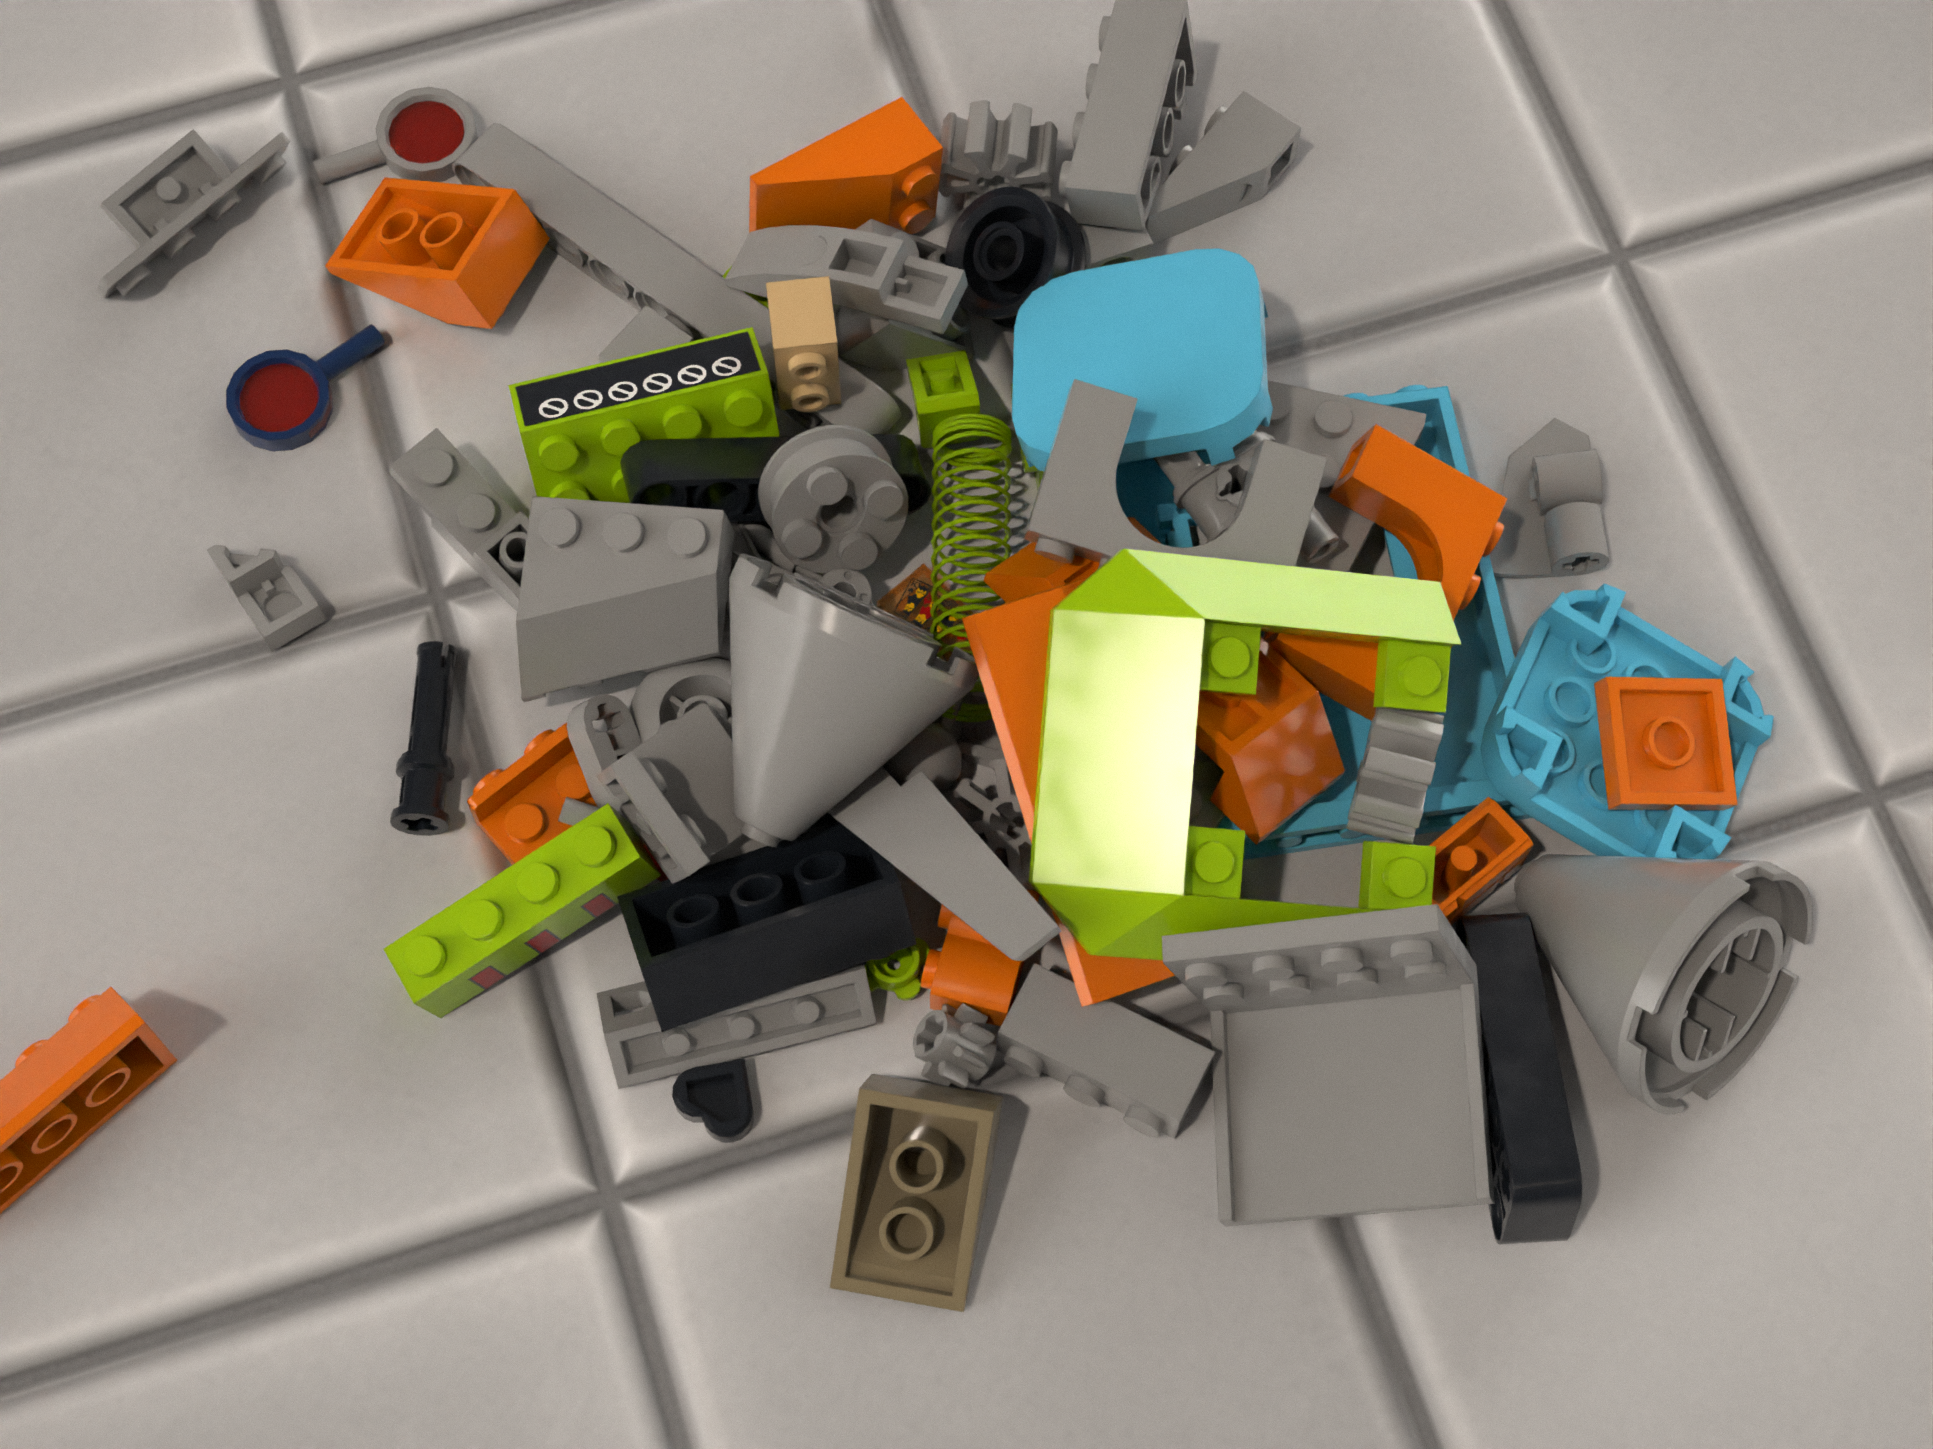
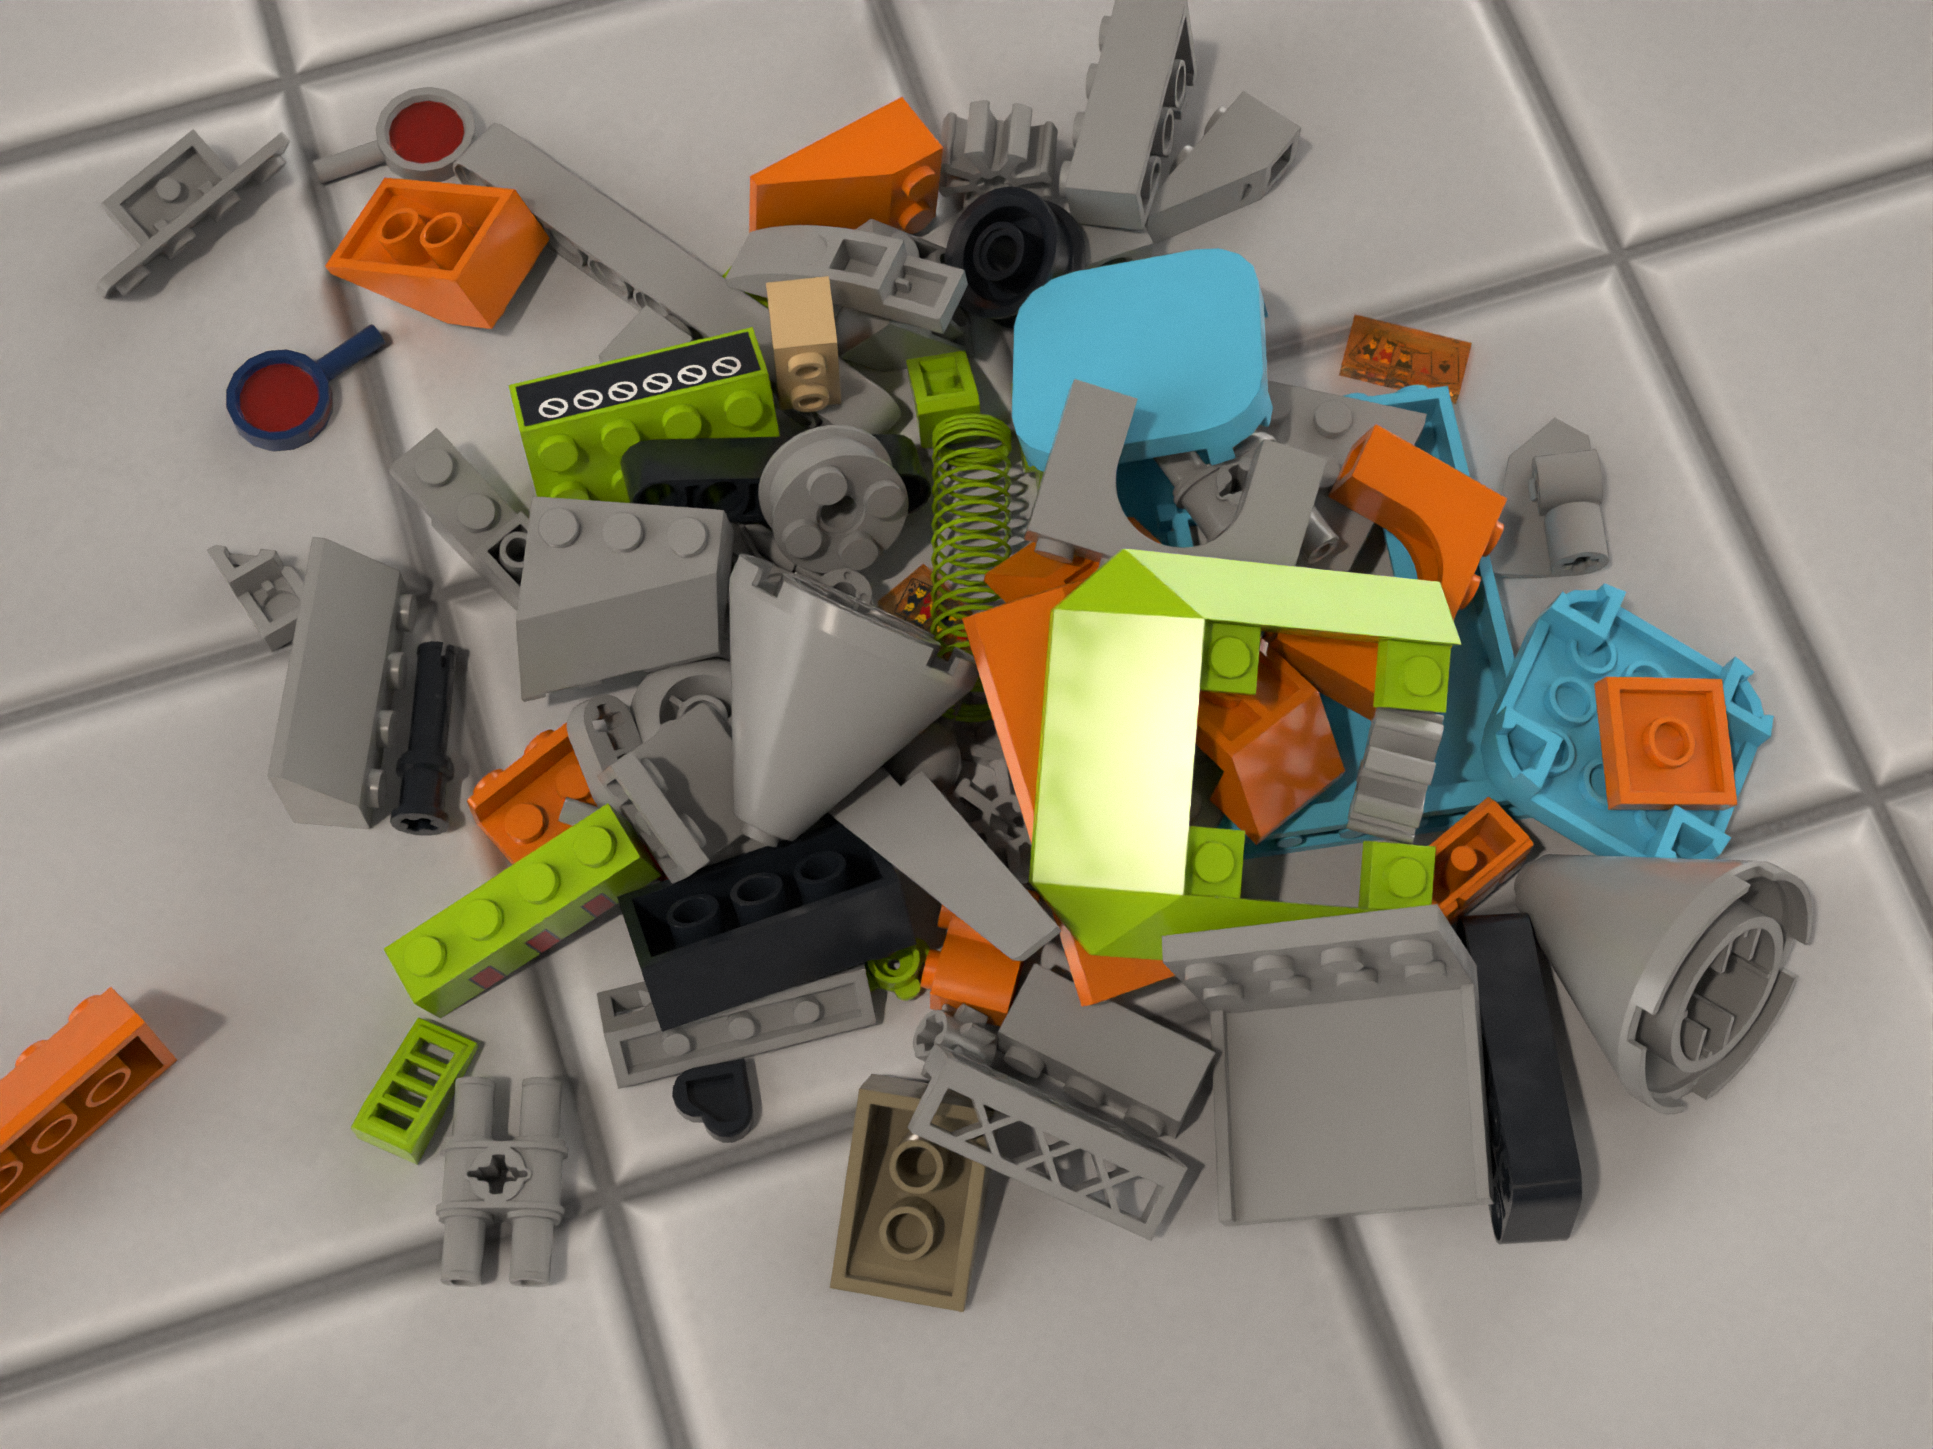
none -> light grey slope [267,537,417,829]
none -> lime slope [351,1017,479,1165]
none -> light grey pin [436,1077,568,1287]
none -> light grey fence [907,1042,1188,1241]
none -> clear orange tile [1339,315,1472,404]

